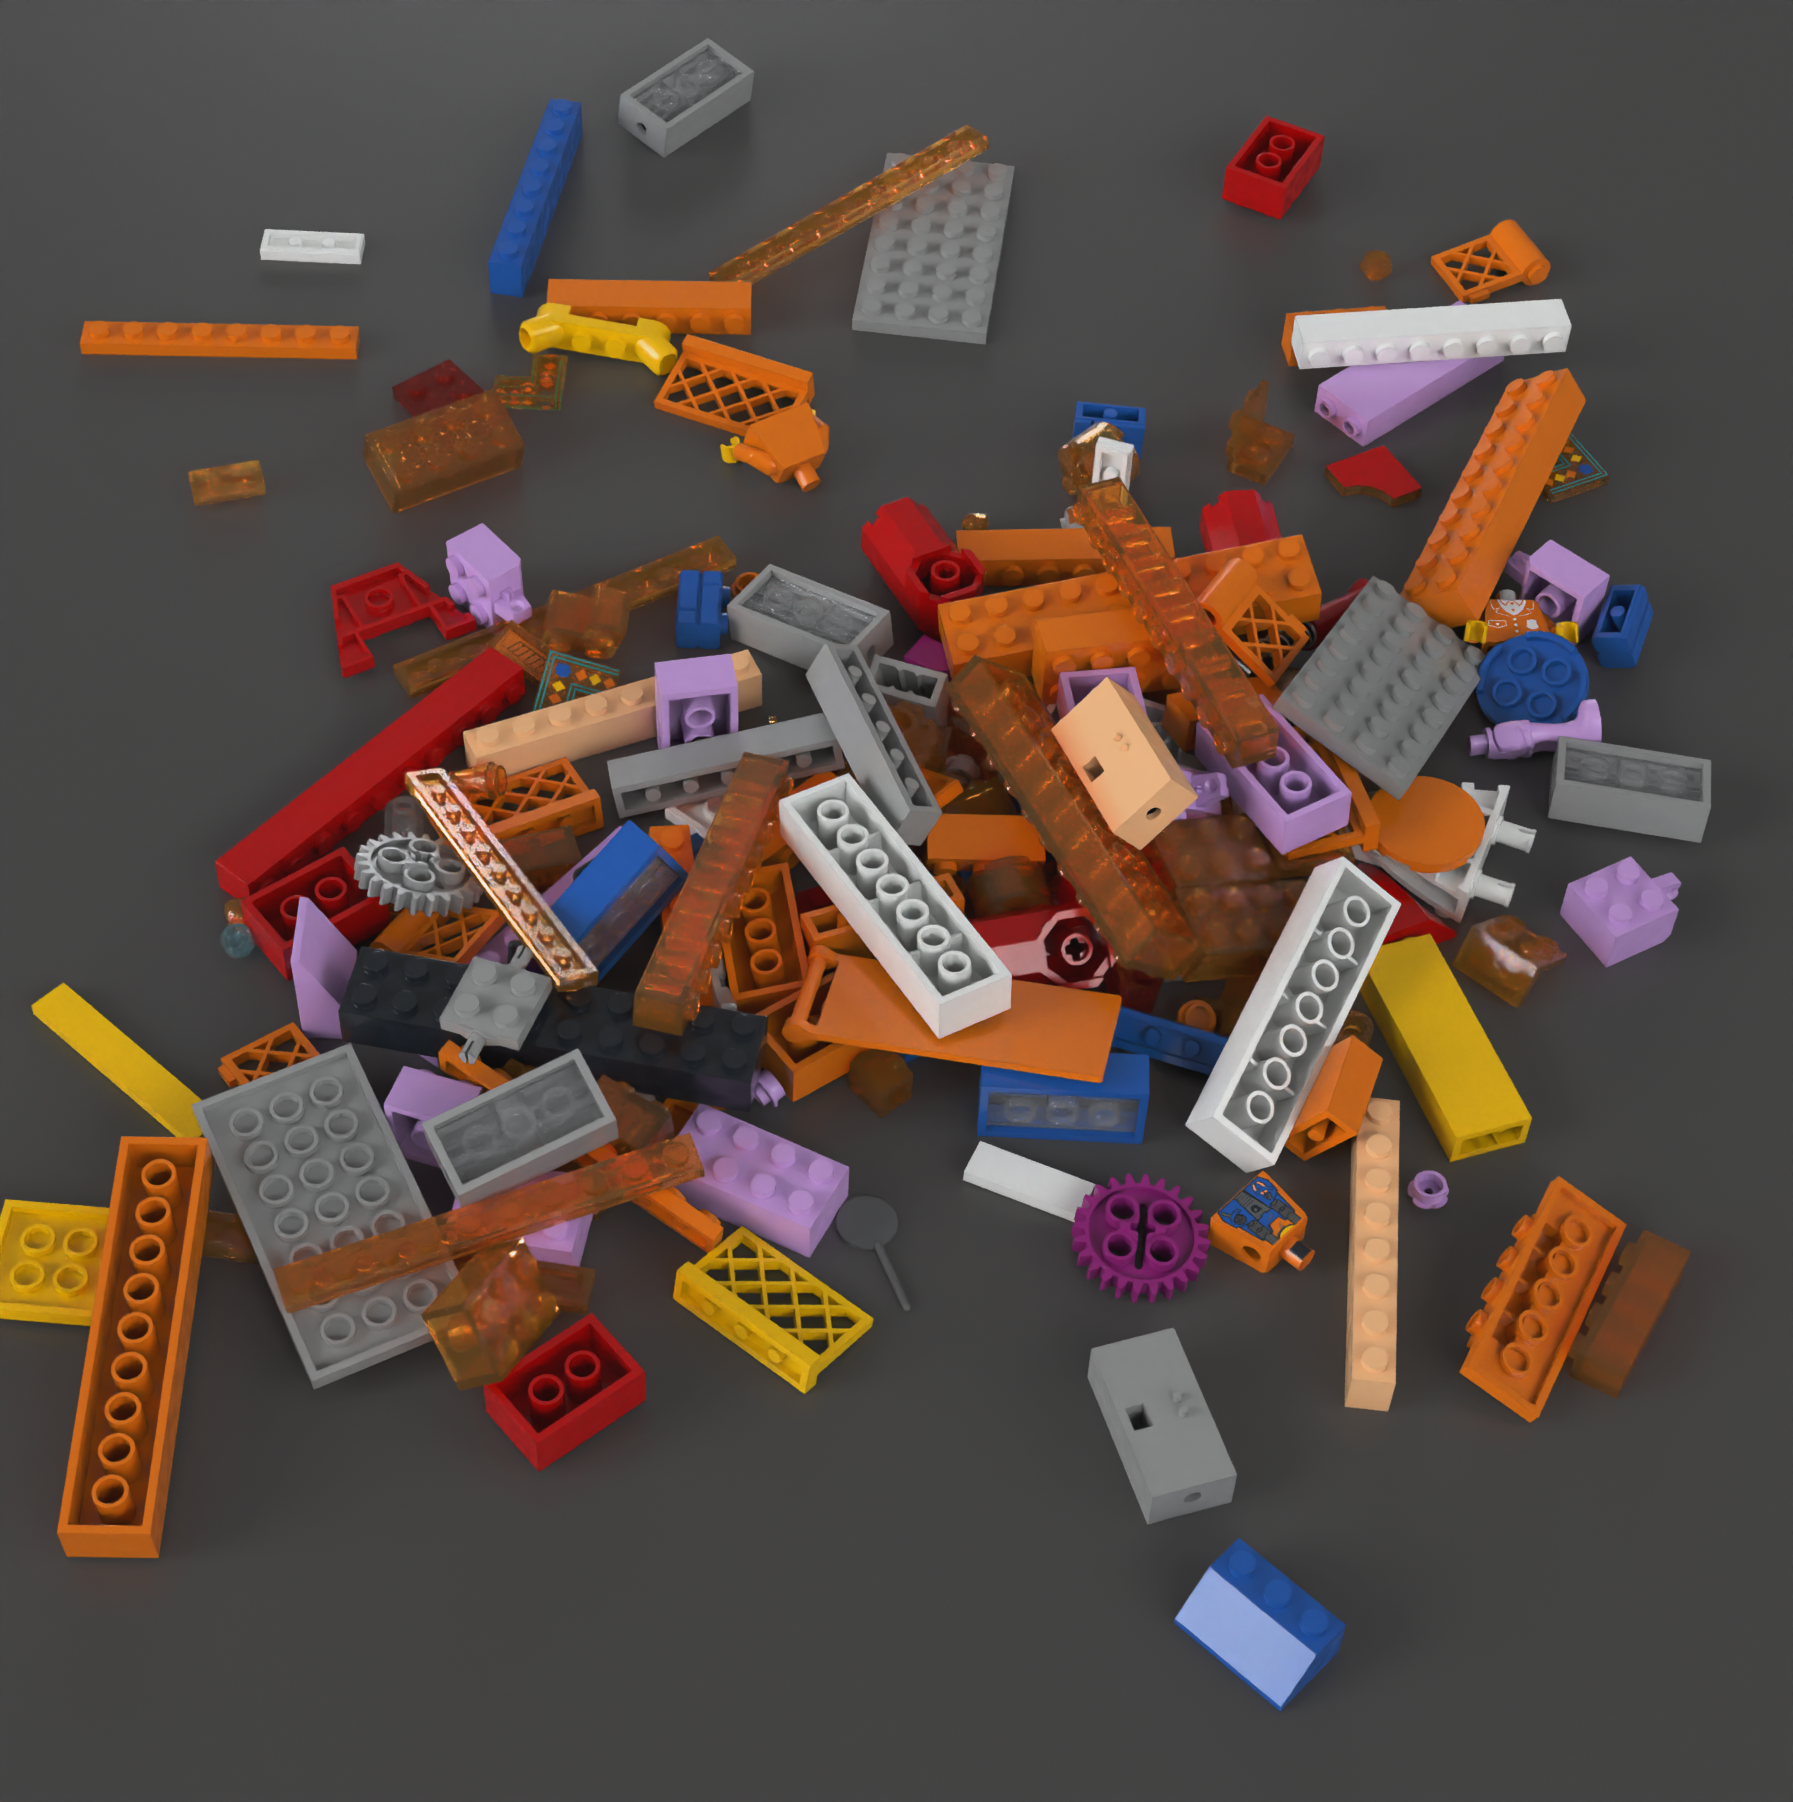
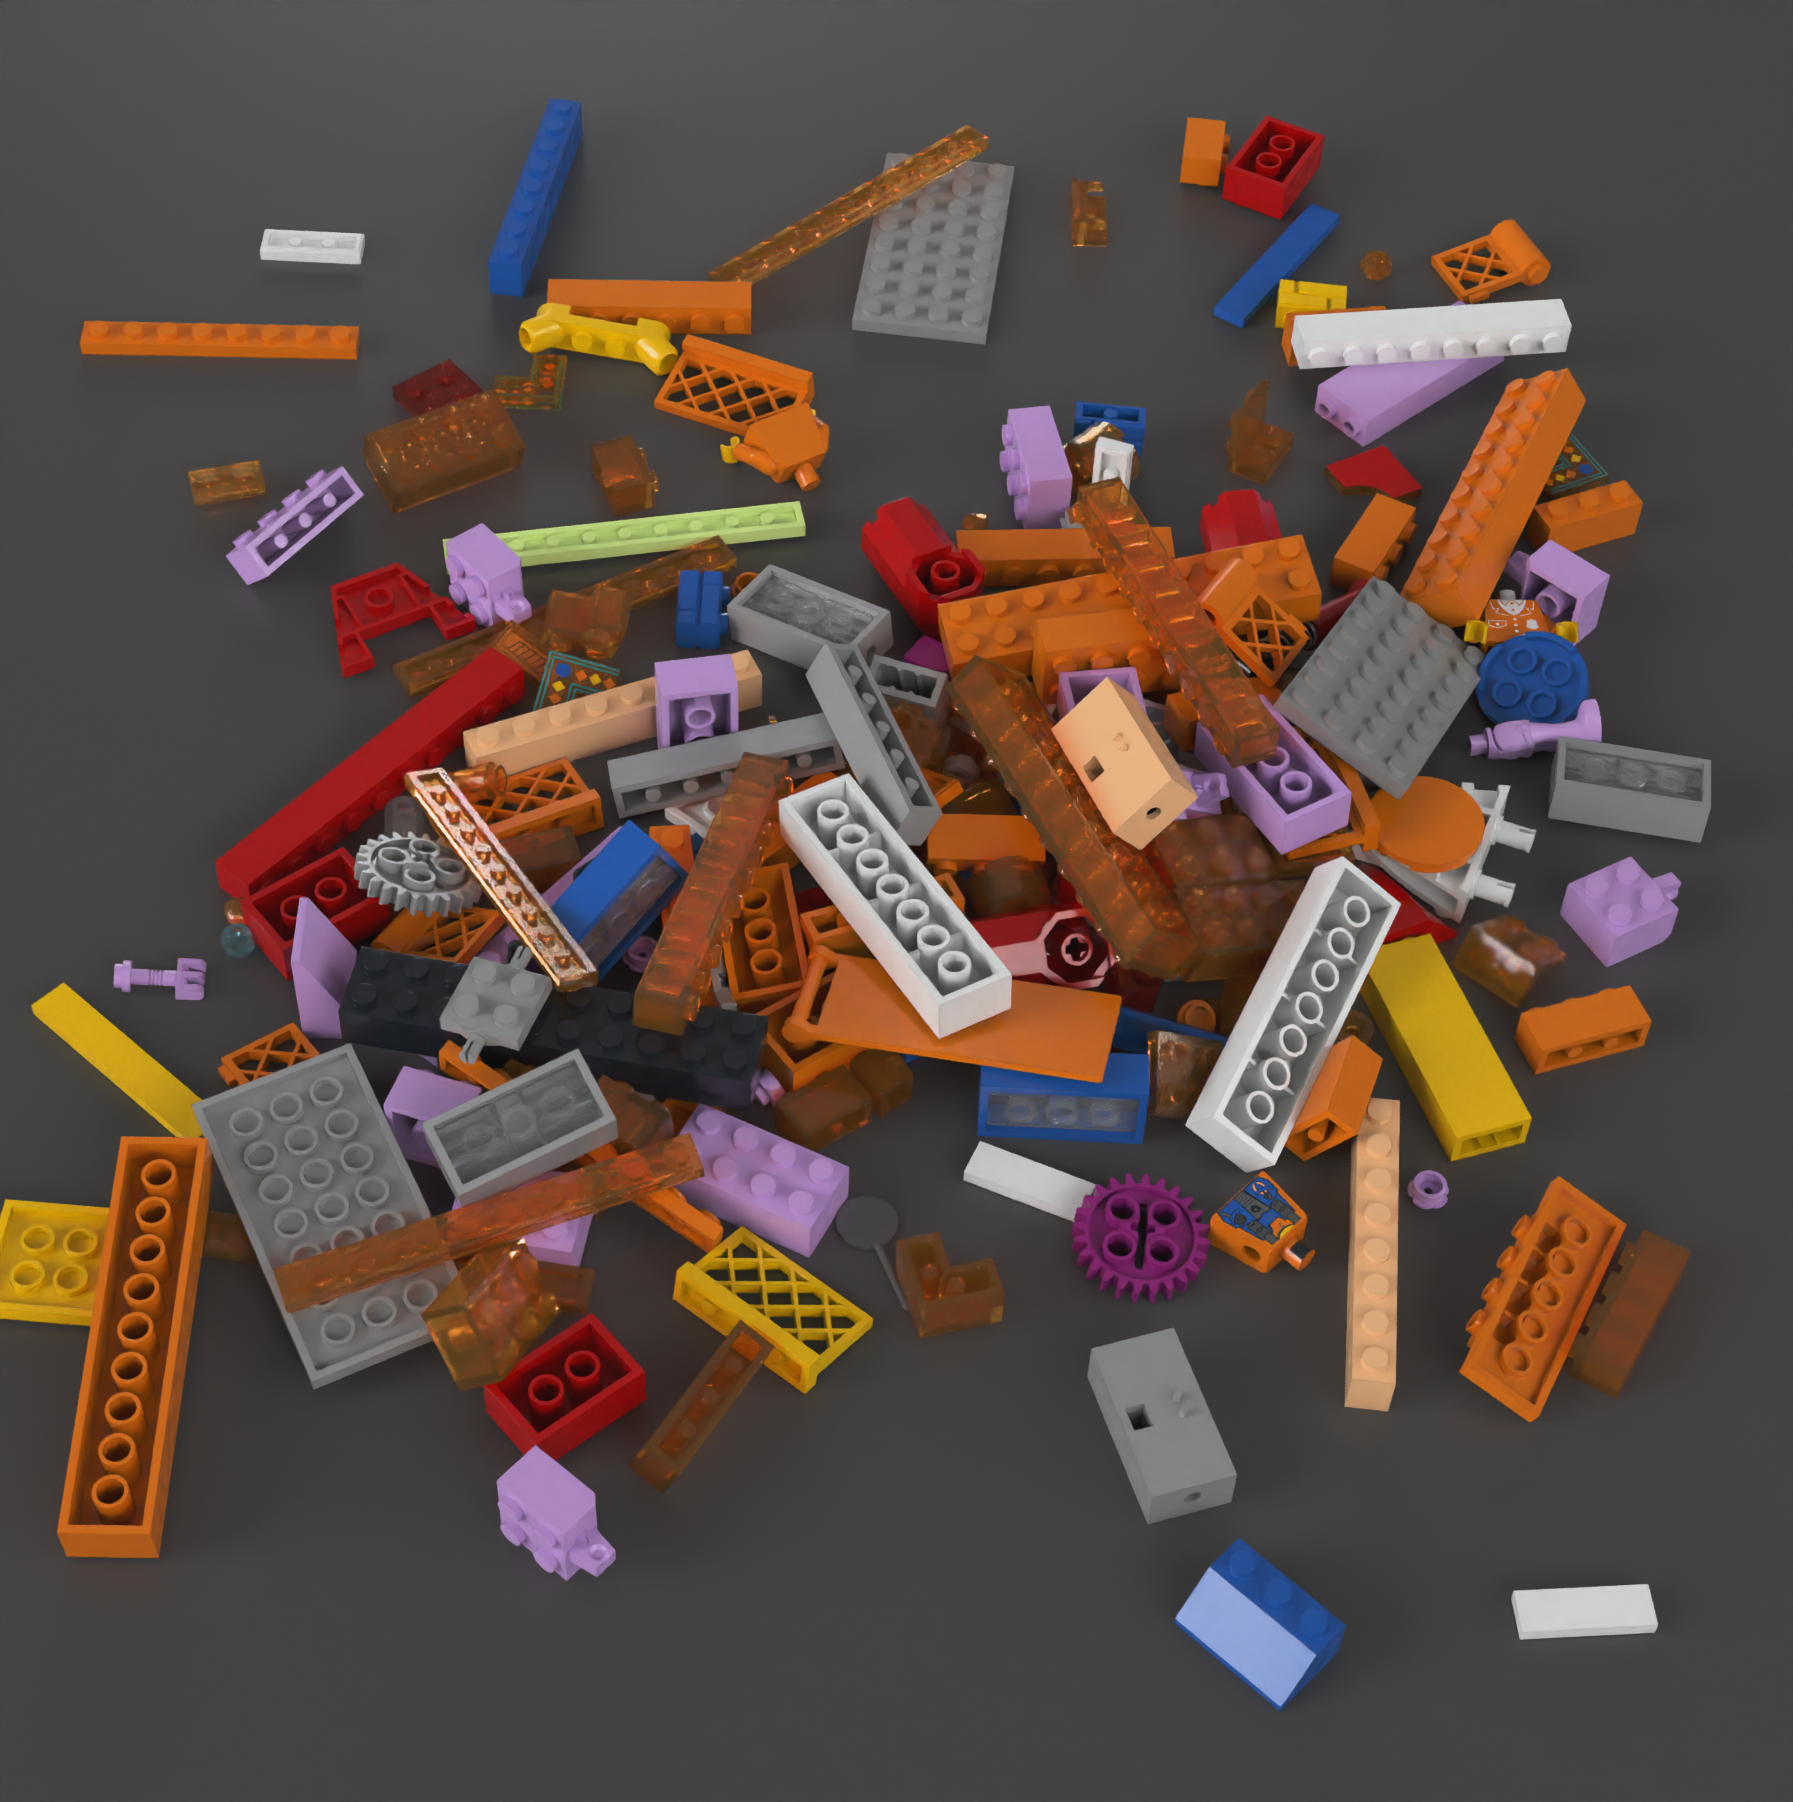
light grey brick [618,38,754,158] -> none
blue brick [1591,584,1654,668] -> none
none -> lavender hinge [114,958,207,1000]
none -> lavender brick [226,466,364,585]
none -> yellowish green plate [443,501,806,575]
none -> lavender hinge [496,1445,616,1581]
none -> clear orange brick [591,435,659,517]
none -> lavender plate [623,936,662,973]
none -> clear orange brick [628,1319,775,1494]
none -> clear orange brick [775,1064,872,1152]
none -> clear orange brick [895,1231,1005,1339]
none -> lavender brick [1000,405,1073,529]
none -> clear orange hinge [1069,178,1108,246]
none -> clear orange plate [1147,1030,1223,1121]
none -> orange brick [1180,117,1231,187]
none -> blue tile [1213,203,1340,328]
none -> yellow brick [1275,279,1347,329]
none -> orange brick [1329,493,1418,590]
none -> white tile [1511,1584,1658,1640]
none -> orange brick [1514,985,1652,1075]
none -> orange brick [1525,480,1643,552]

